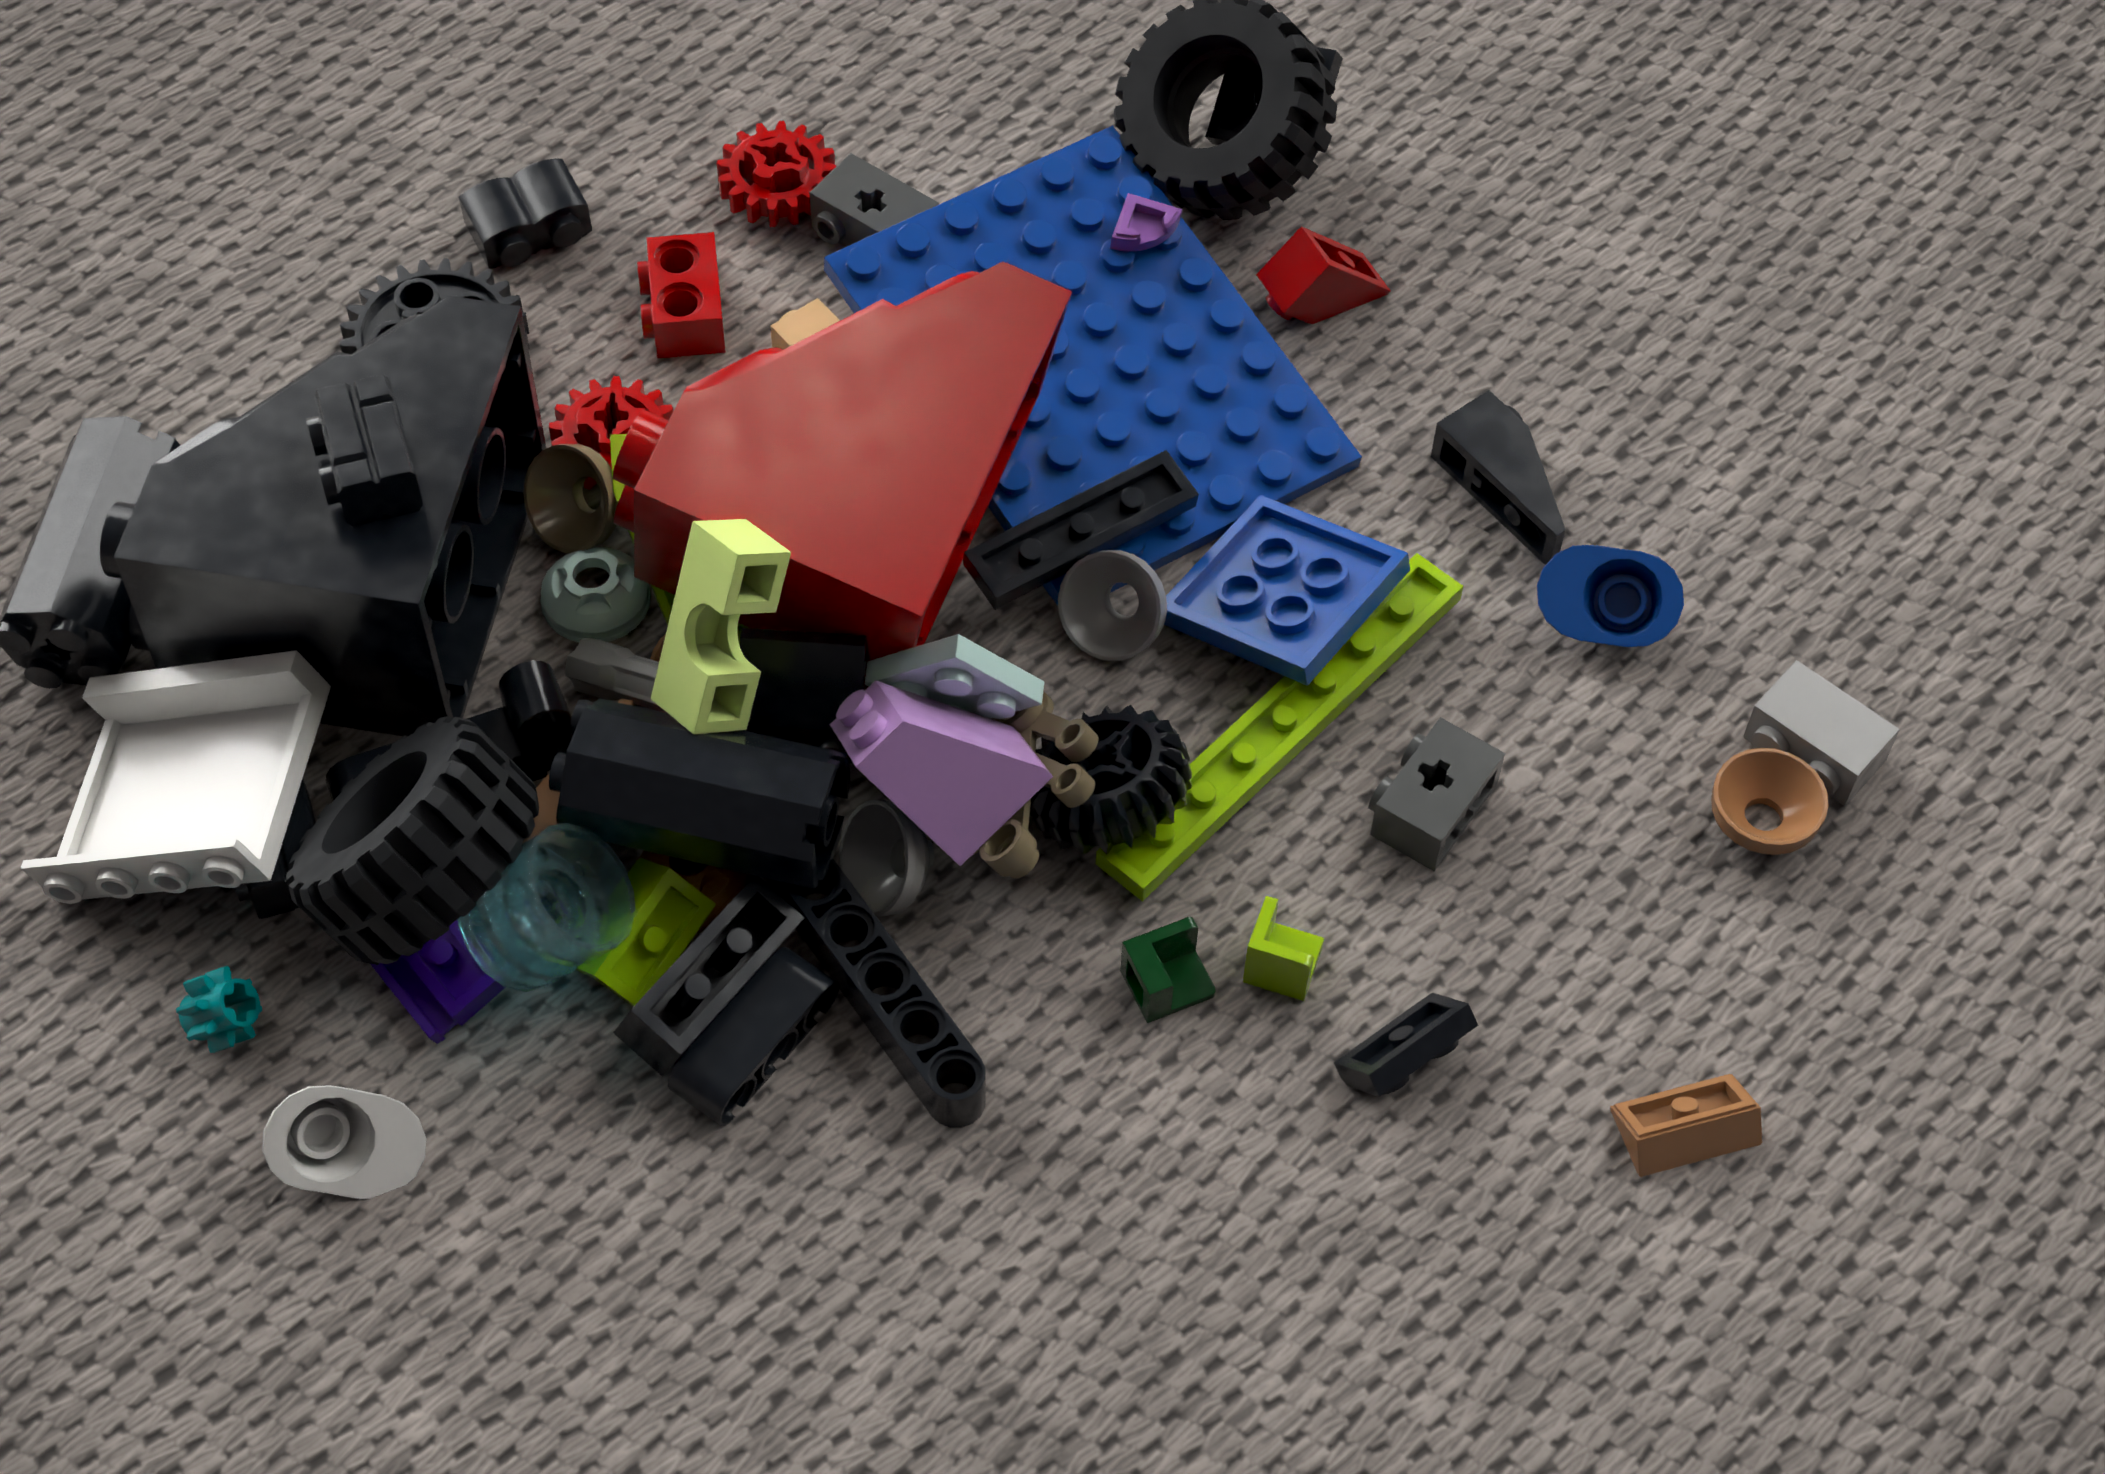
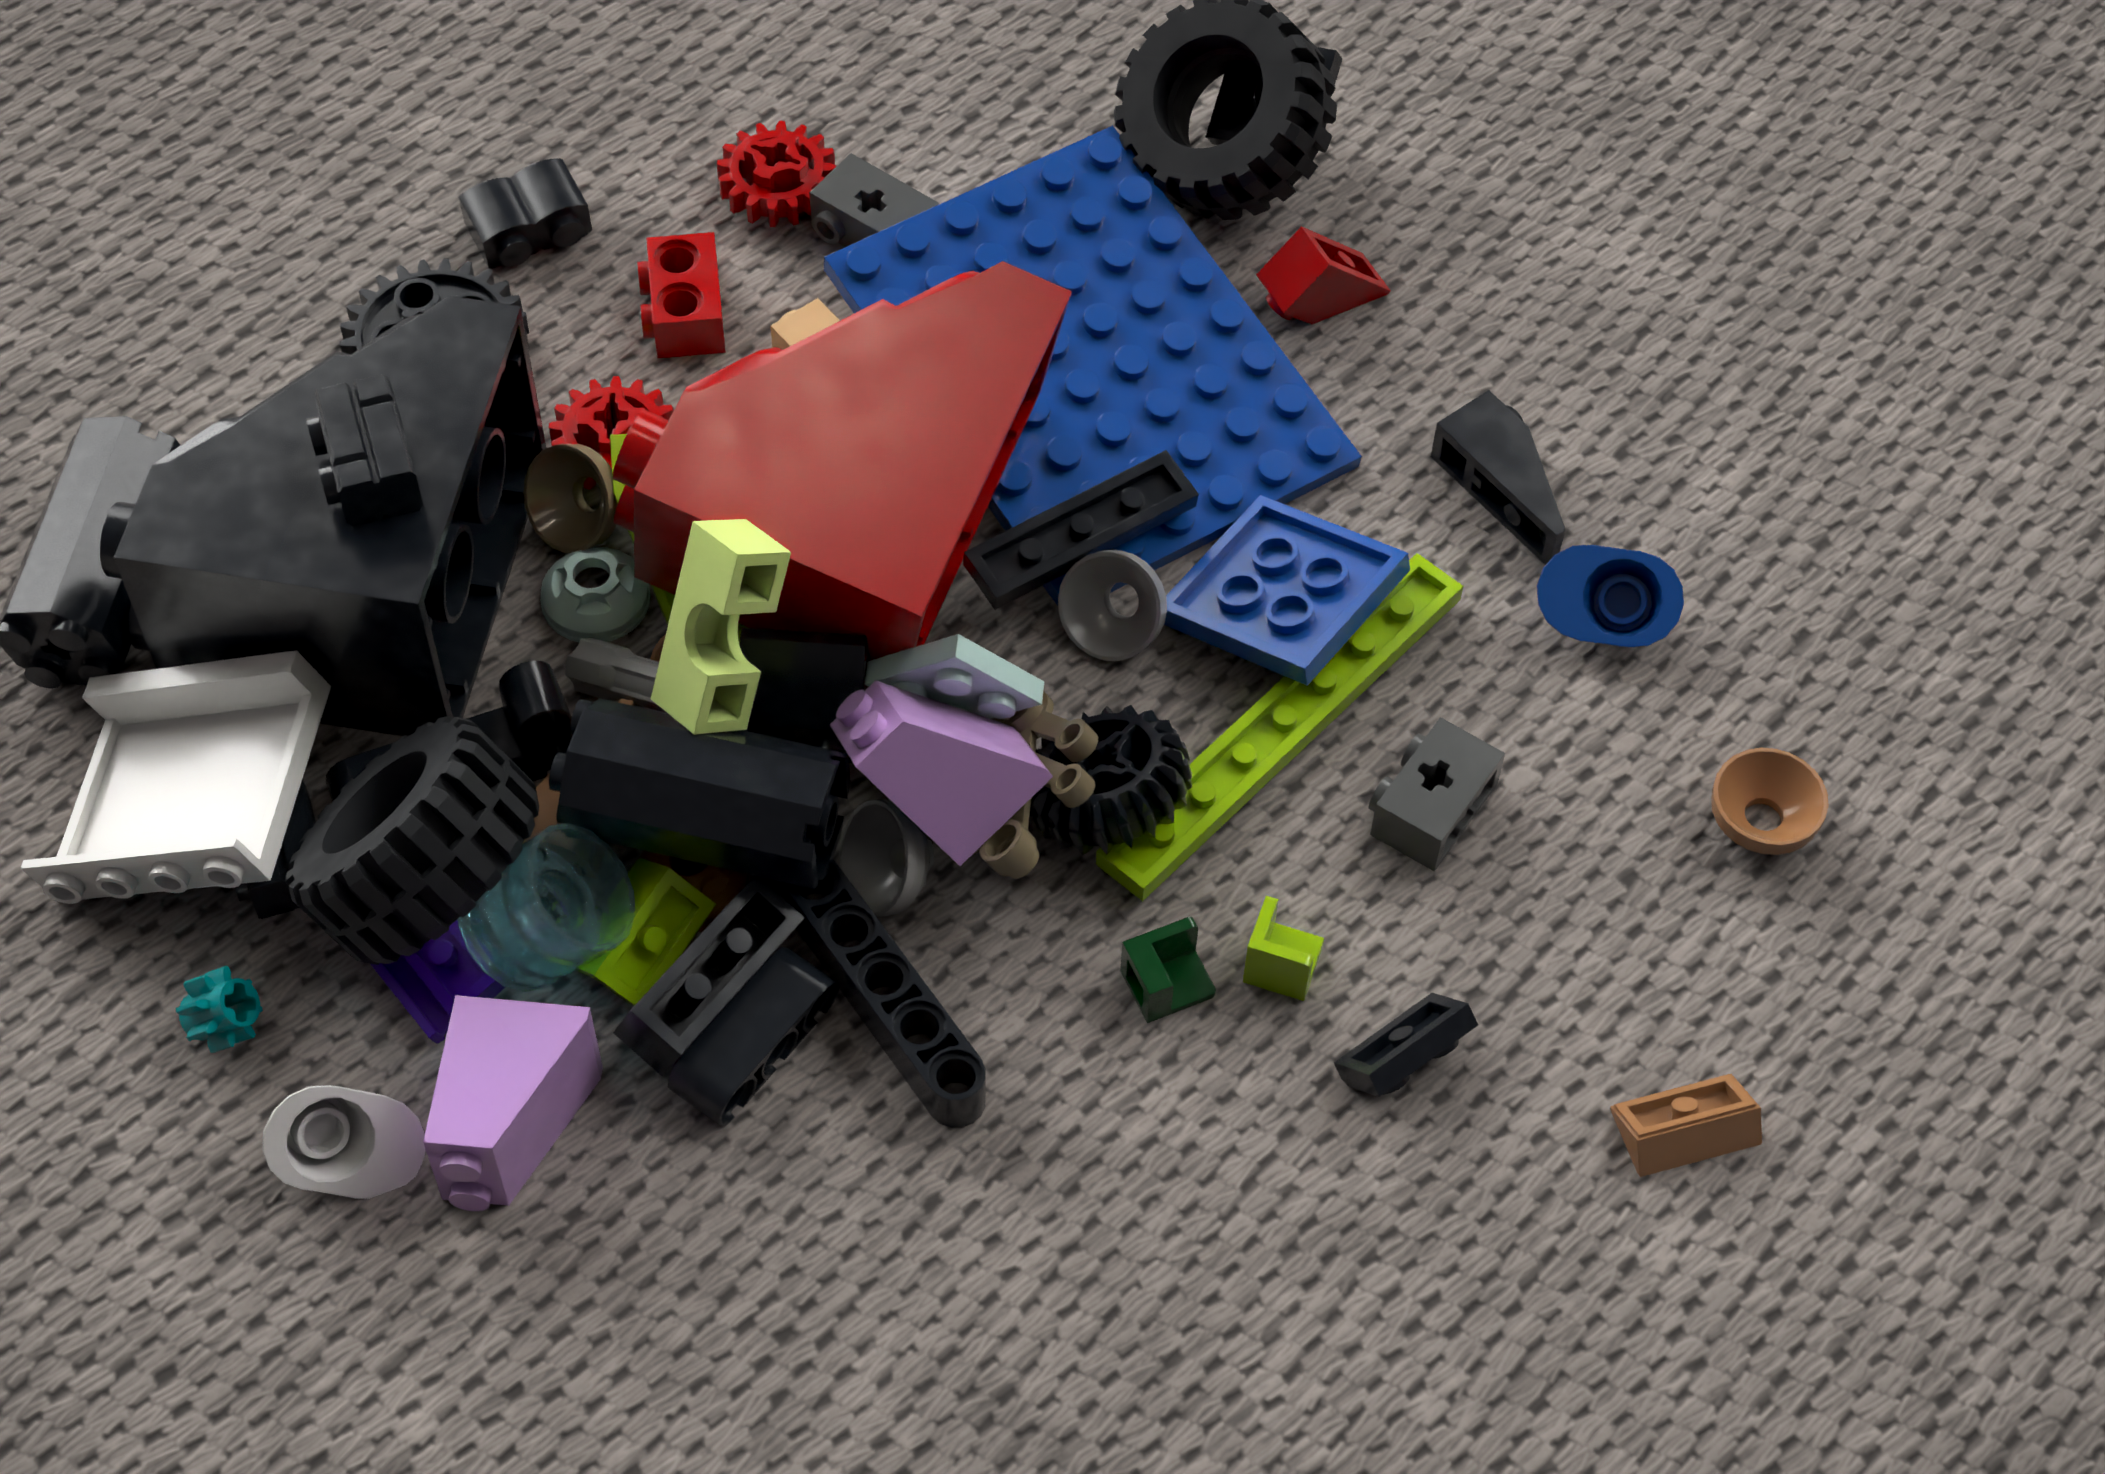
medium lavender tile [1110,193,1182,251] -> none
light grey brick [1743,660,1900,806] -> none
none -> lavender slope [423,995,603,1211]

